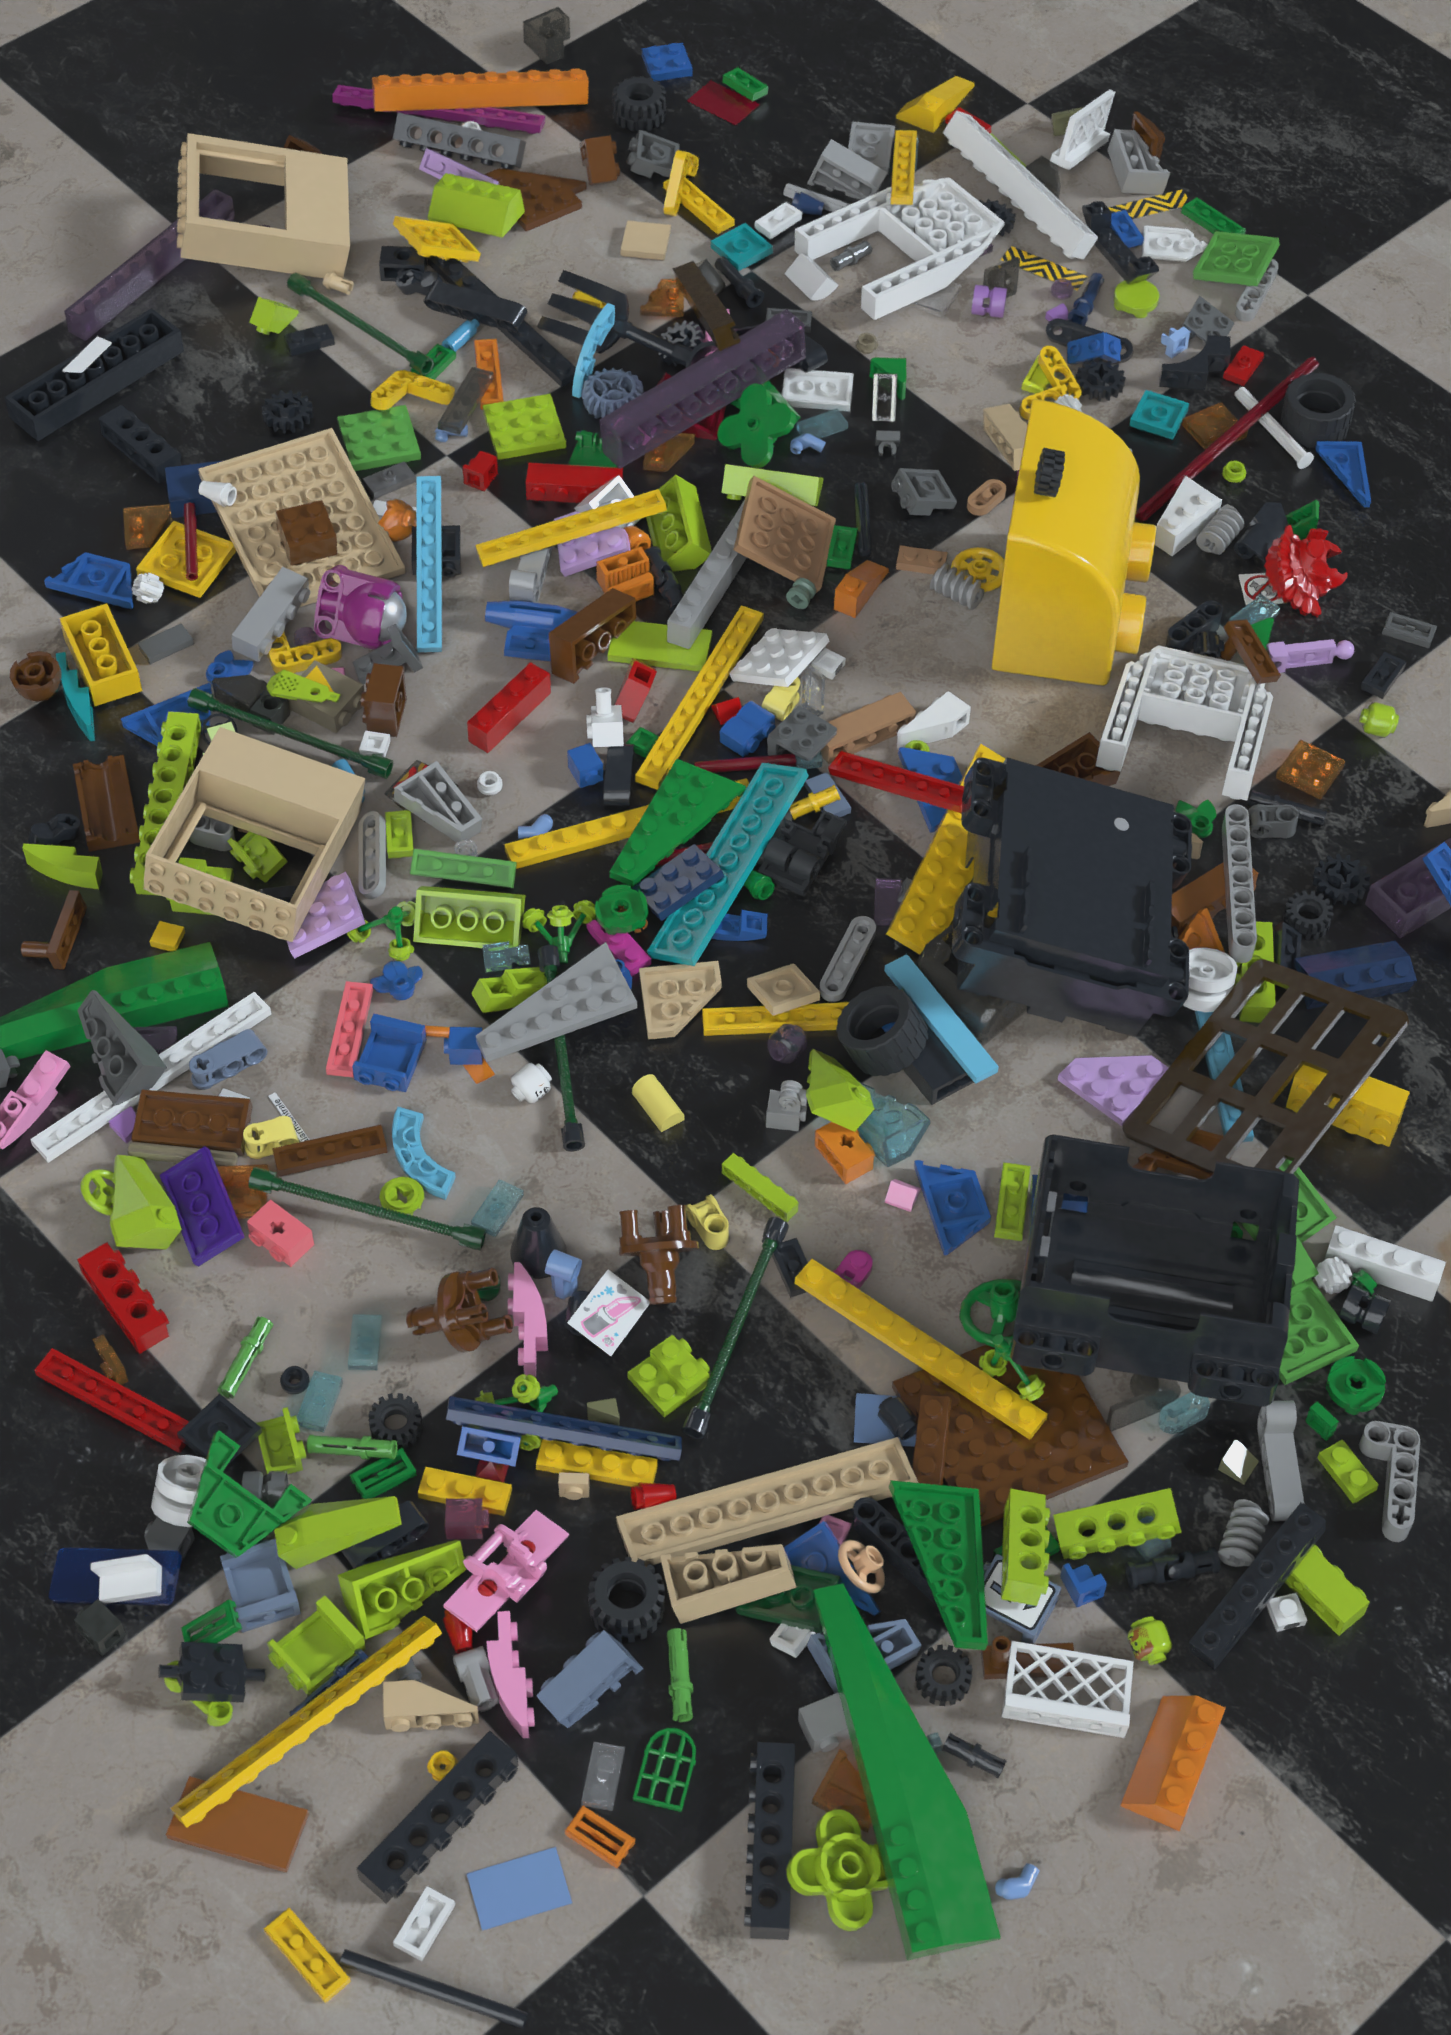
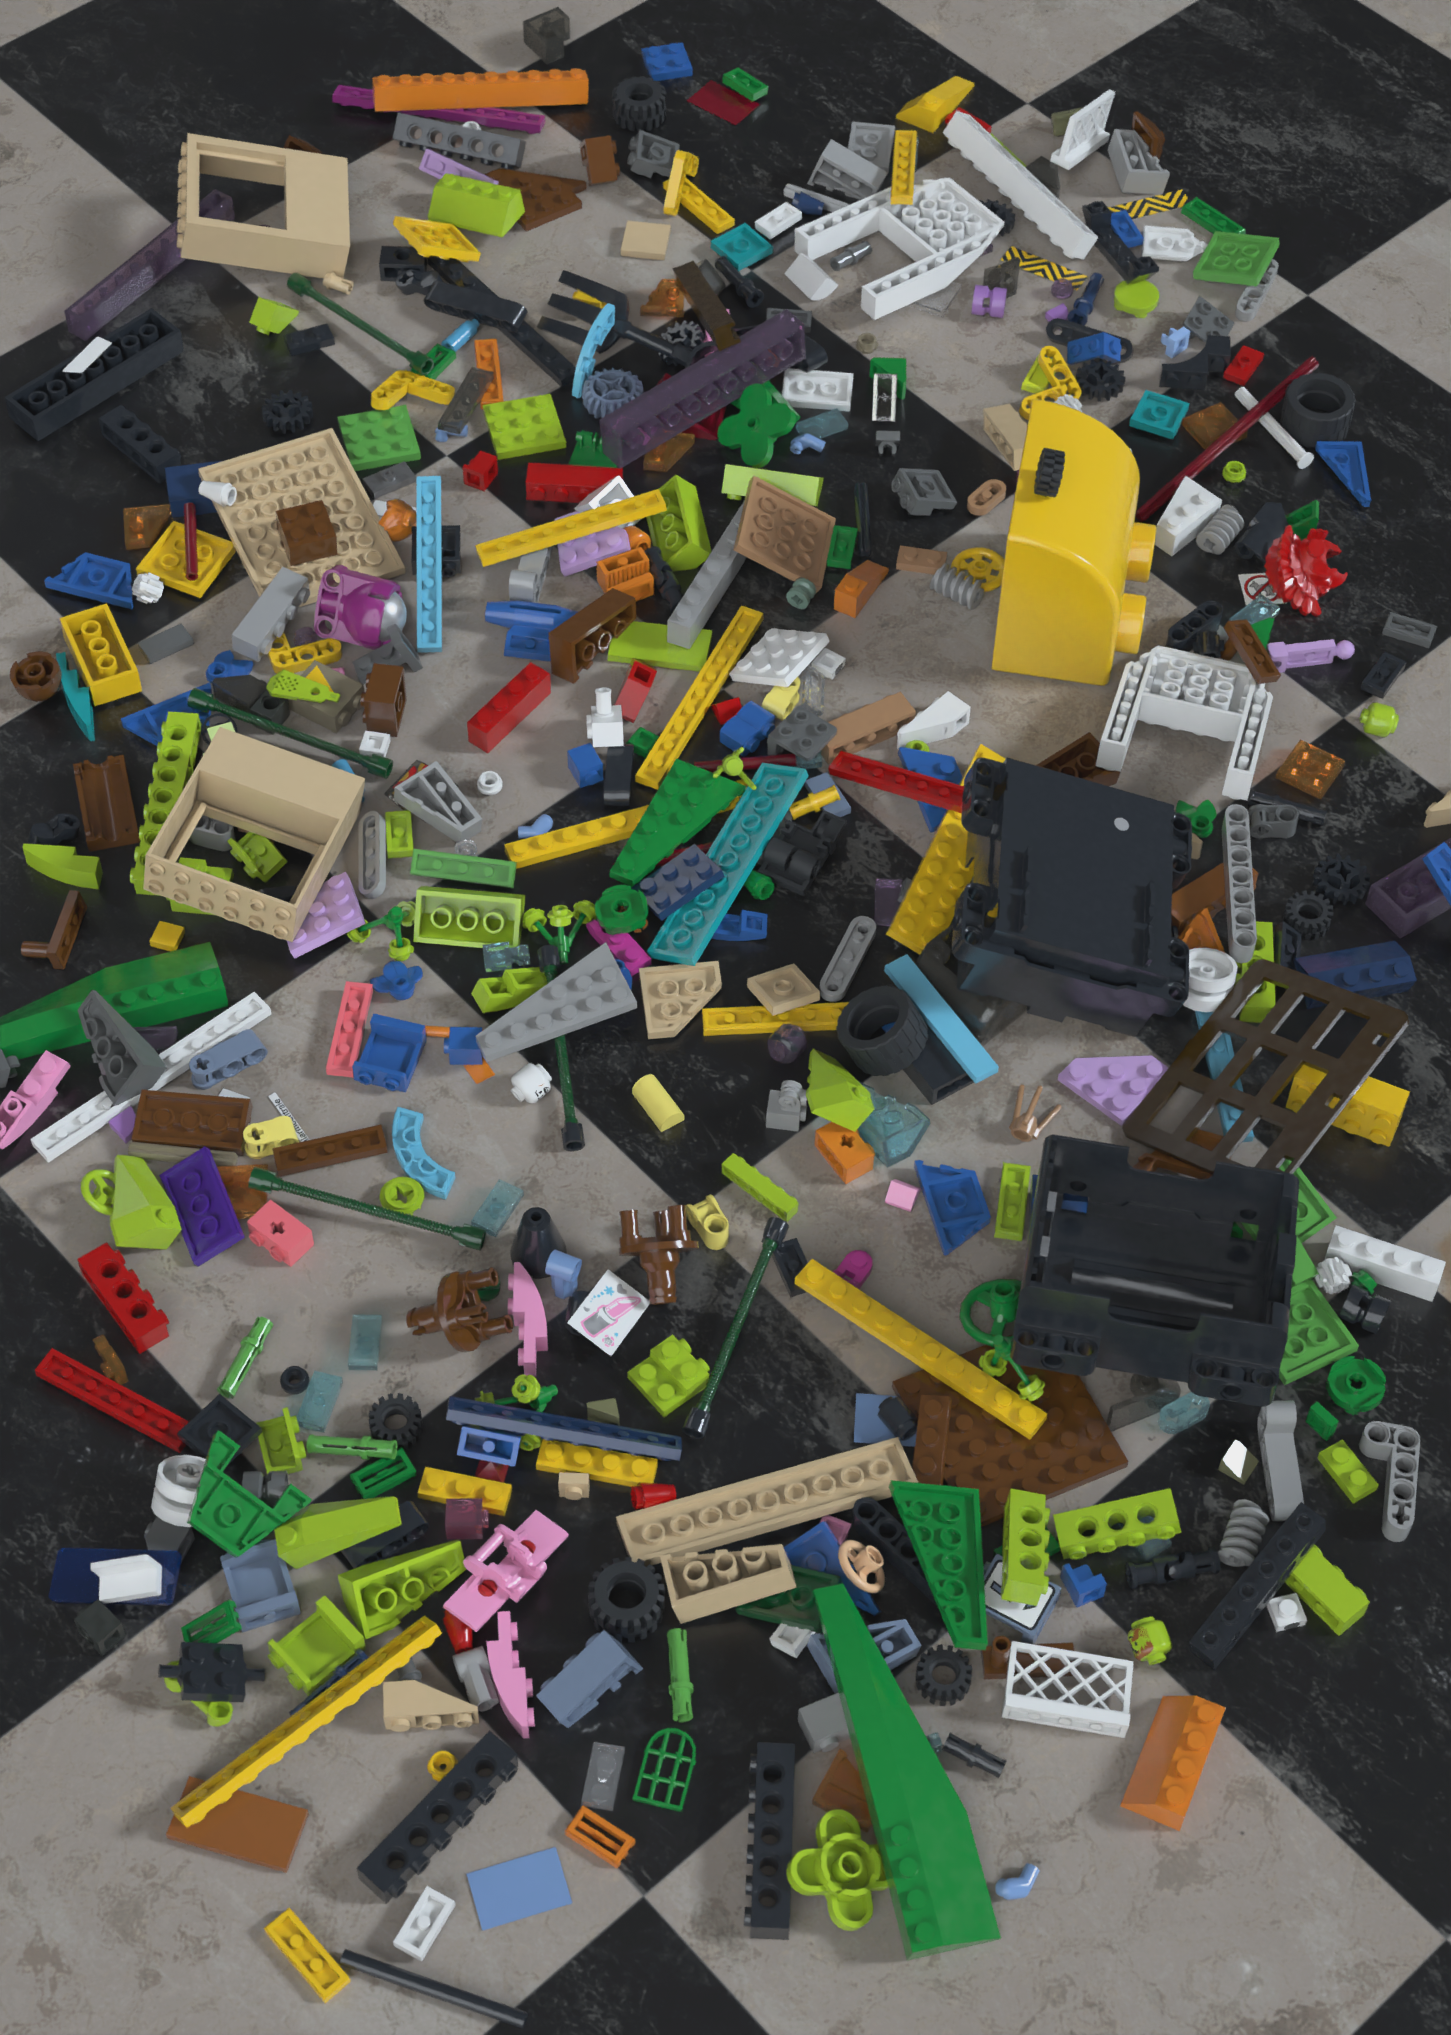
none -> lime plant [713,747,756,790]
none -> medium nougat plant [1009,1084,1062,1142]

